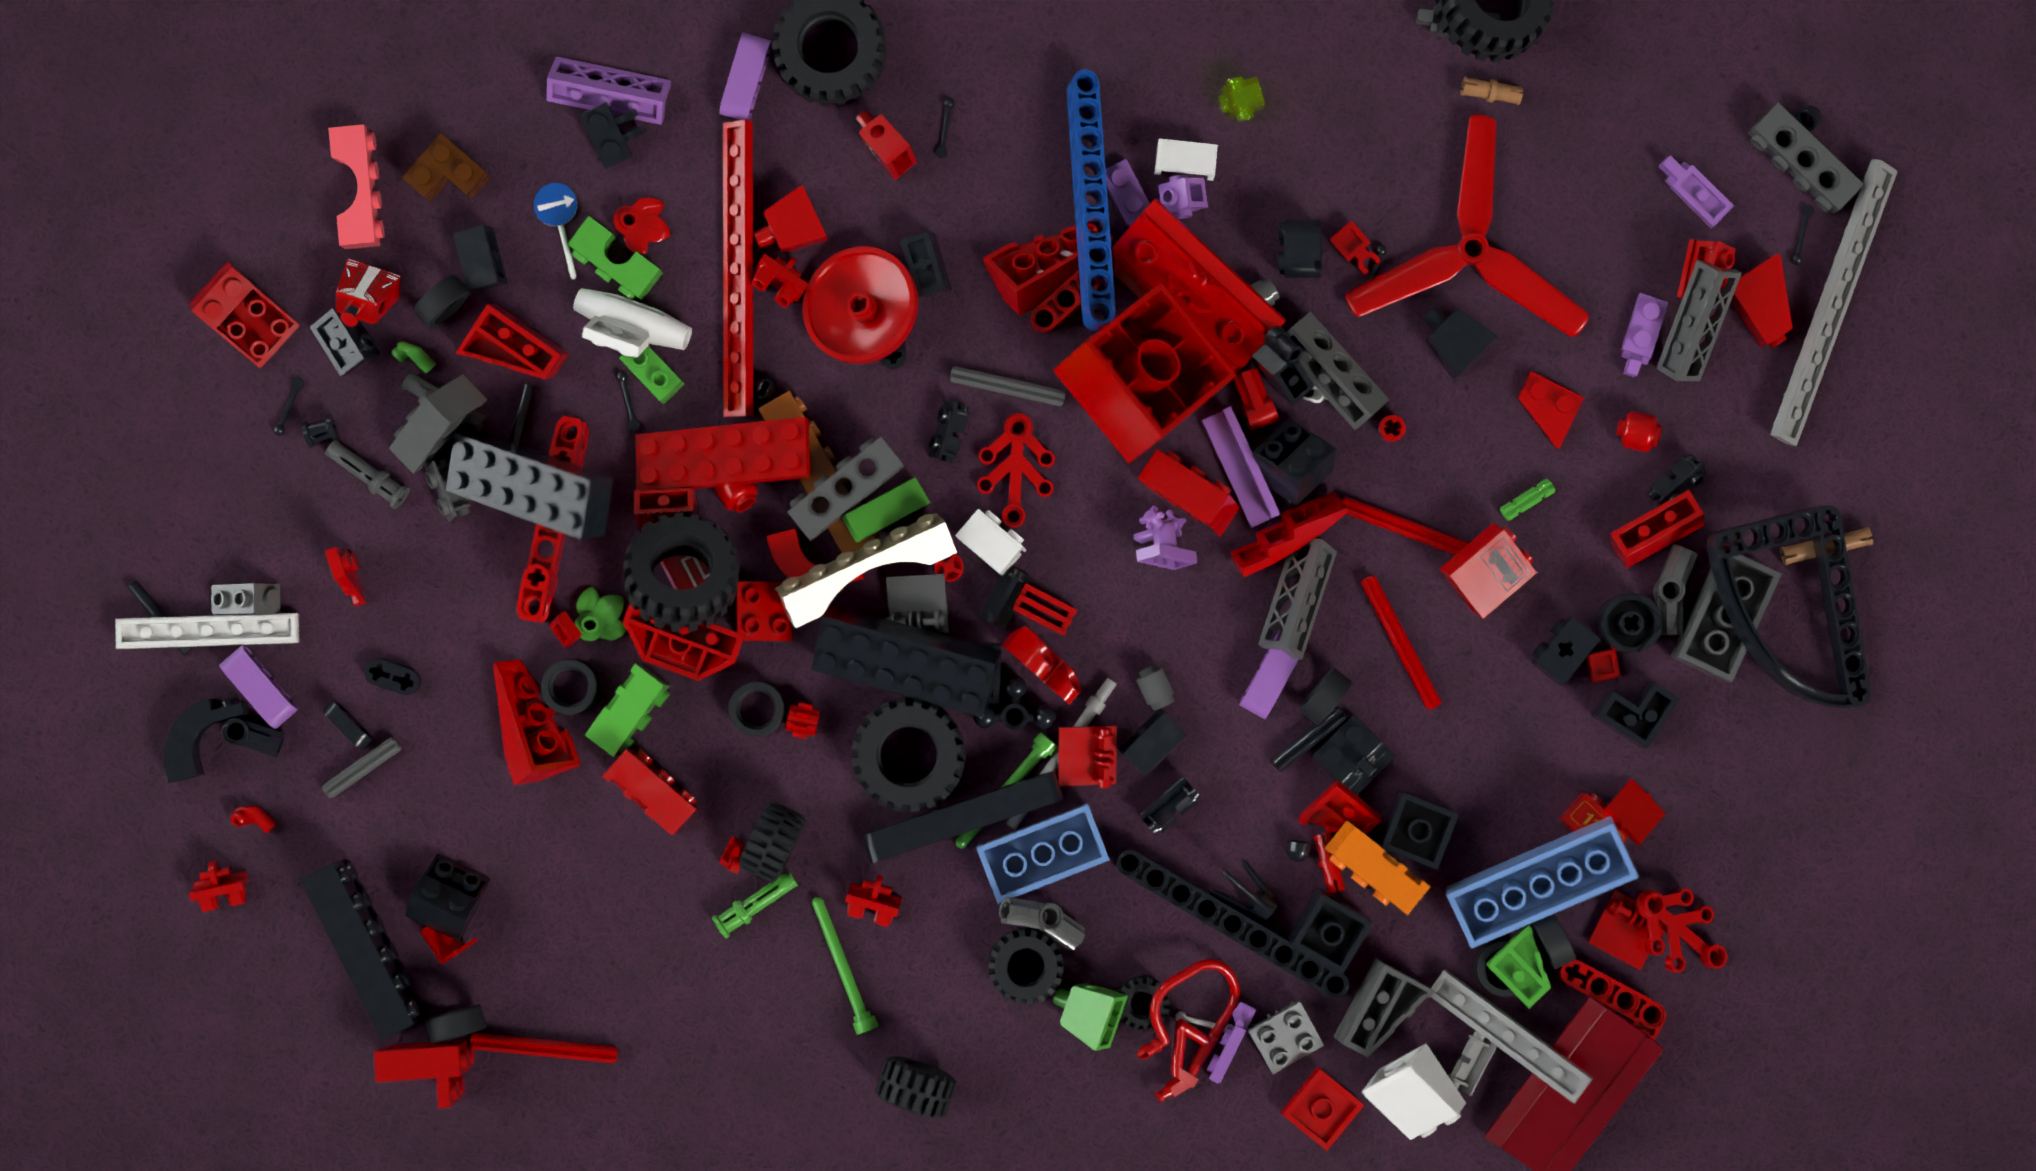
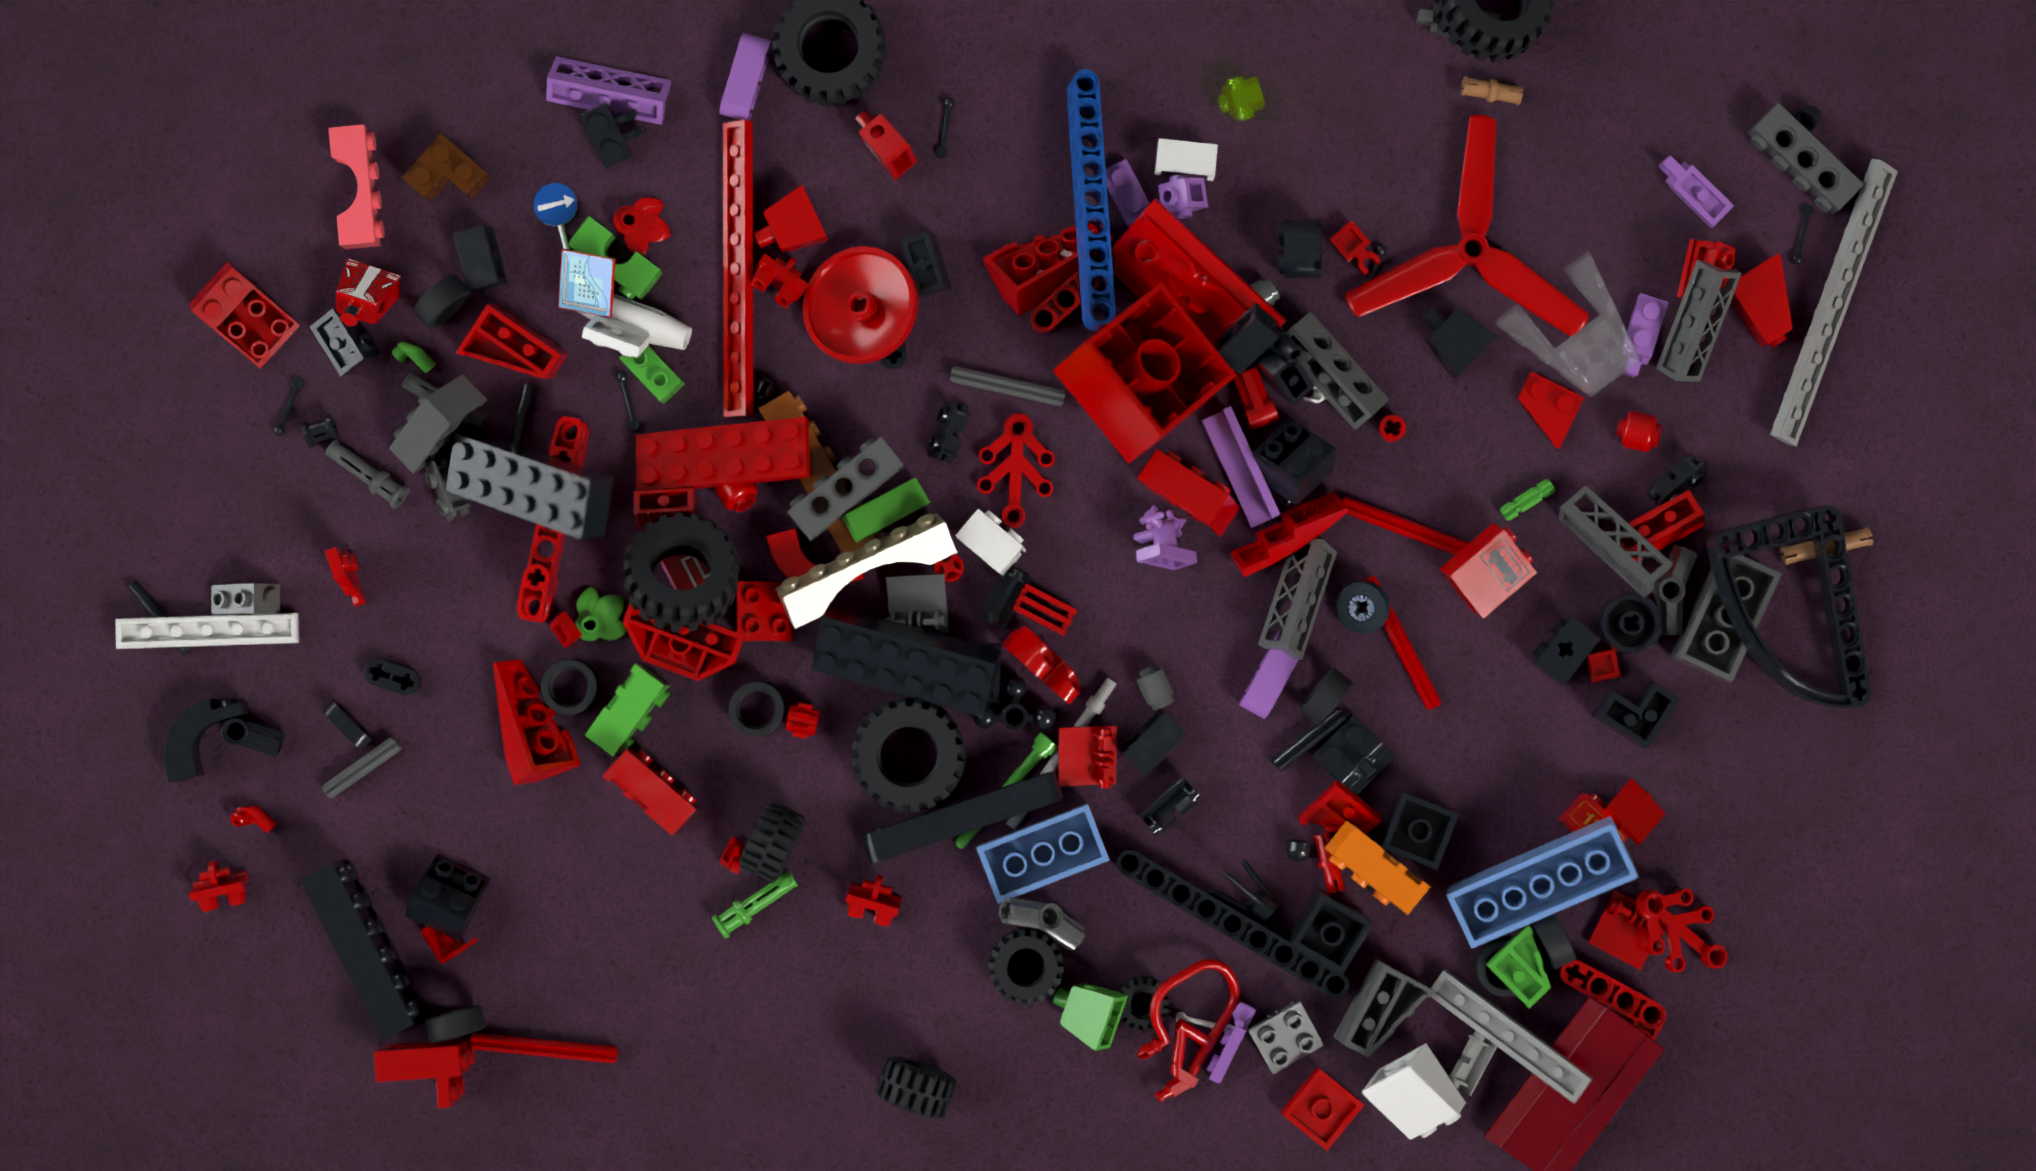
medium lavender beam [219,645,299,729] -> none
bright green piece [812,897,879,1035] -> none
none -> piece [558,249,616,318]
none -> black hinge [1216,303,1280,375]
none -> black bush [1336,580,1390,634]
none -> clear wing [1494,251,1639,397]
none -> dark grey fence [1558,485,1672,598]

